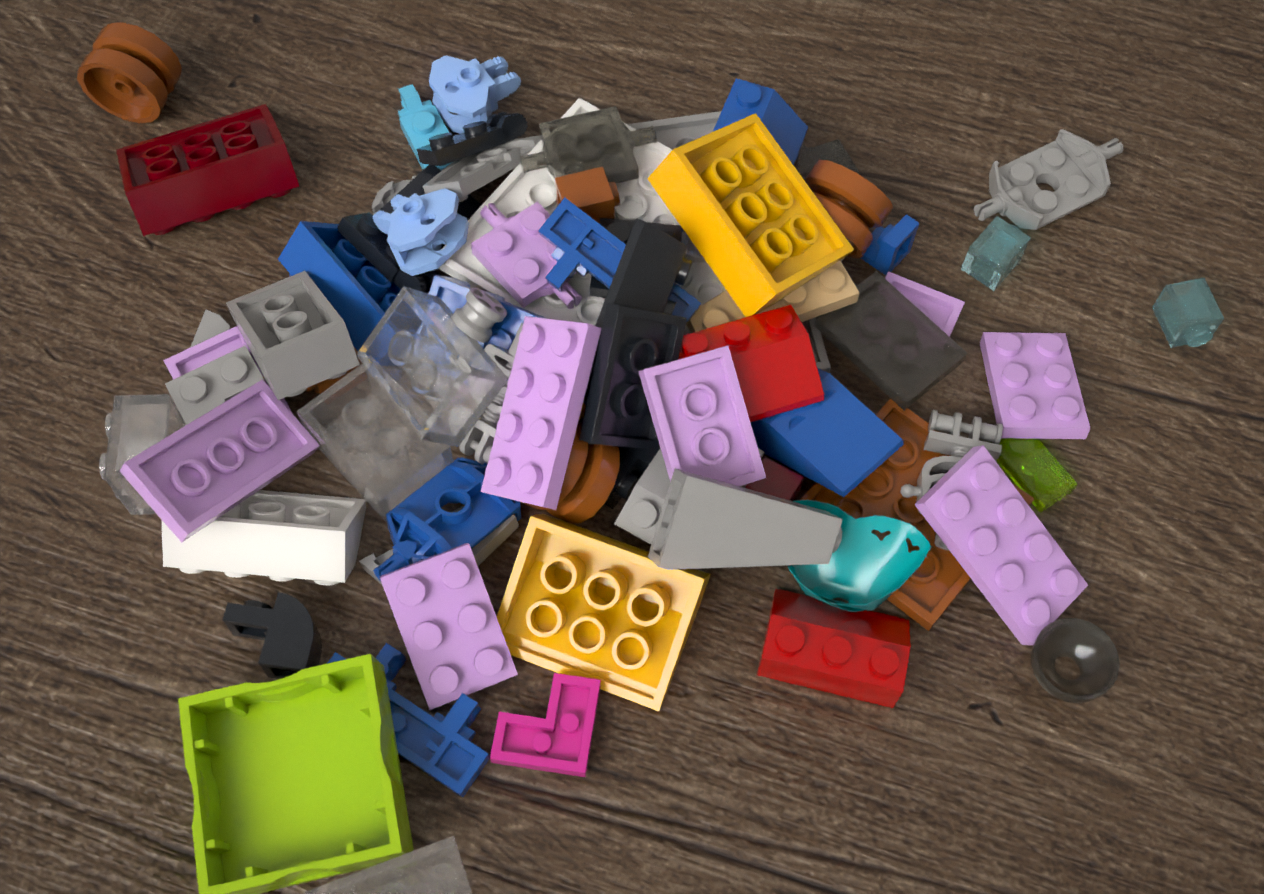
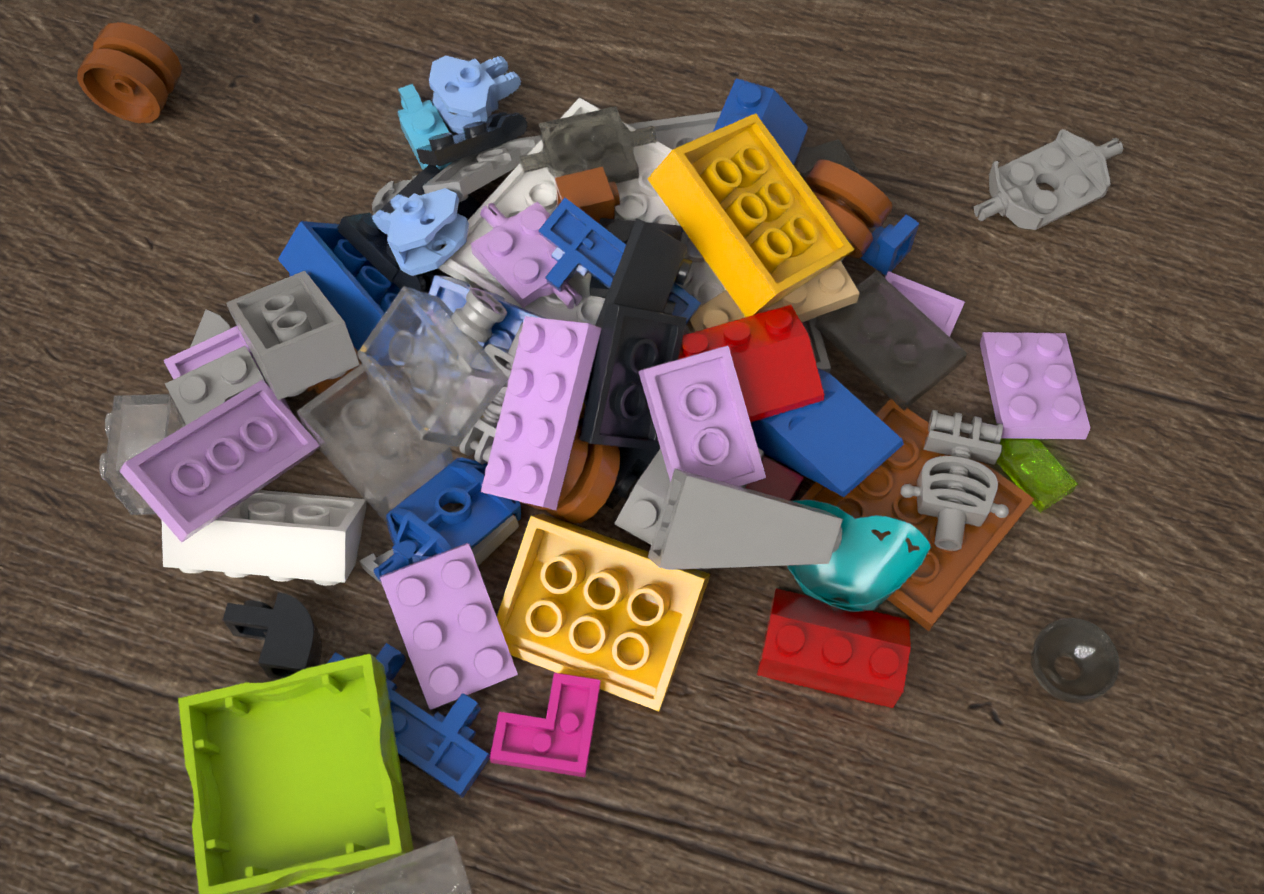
dark red slope [116,104,299,236] -> none
lavender plate [914,445,1088,645] -> none
clear light blue brick [961,216,1031,291] -> none
clear light blue brick [1152,278,1224,348] -> none

